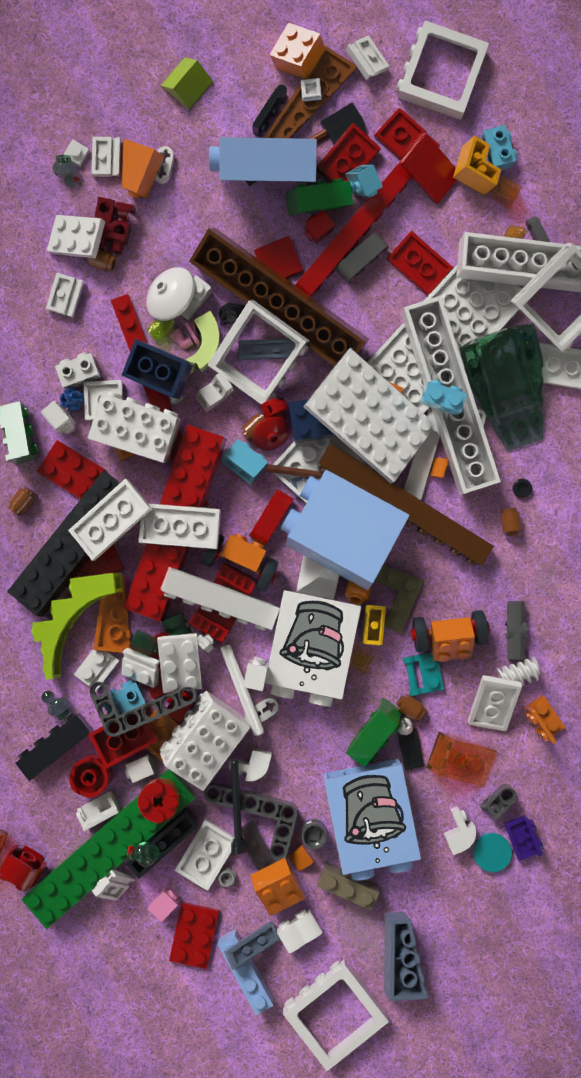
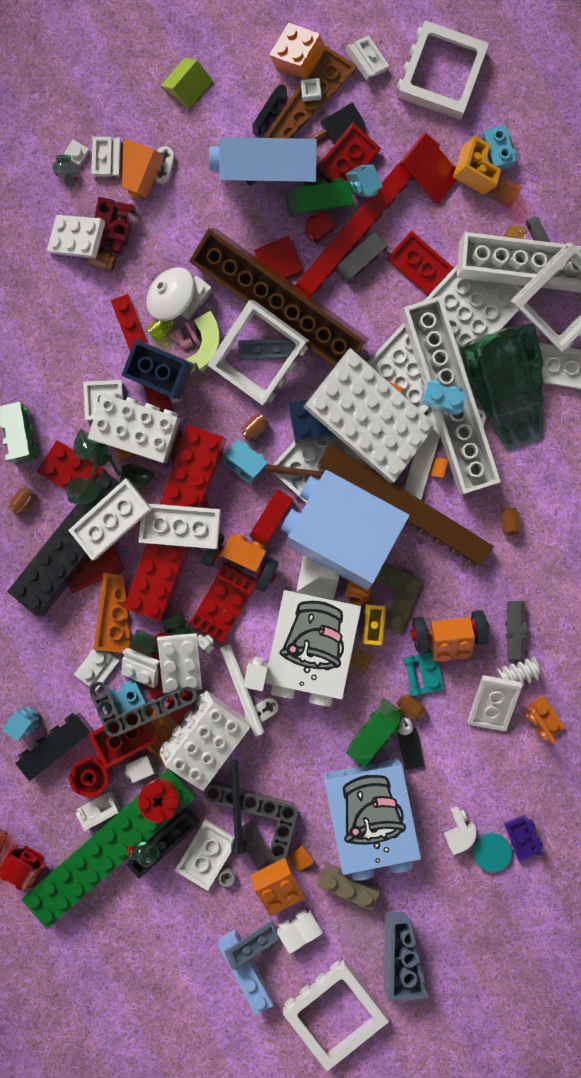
lime arch [31,573,123,680] -> none
white brick [40,401,76,435] -> none
animal [41,690,71,720] -> none
white plate [46,273,85,318] -> none
white brick [55,352,102,390] -> none
blue gear [60,387,84,412] -> none
white plate [92,870,135,901] -> none
bright pink brick [148,887,180,922] -> none
white brick [161,567,280,631] -> none
red plate [169,902,219,969] -> none
white brick [195,372,234,412] -> none
black bracket [219,302,249,326] -> none
white brick [228,748,272,781] -> none
red dish [252,417,290,451] -> none
red piece [261,398,289,420] -> none
dark grey wheel [301,818,327,850] -> none
red tile [374,107,427,160] -> none
clear orange slope [426,731,497,787] -> none
dark grey piece [480,784,517,821] -> none
black tile [512,479,532,498] -> none
none -> medium azure brick [2,706,40,742]
none -> clear green plant [66,429,154,505]

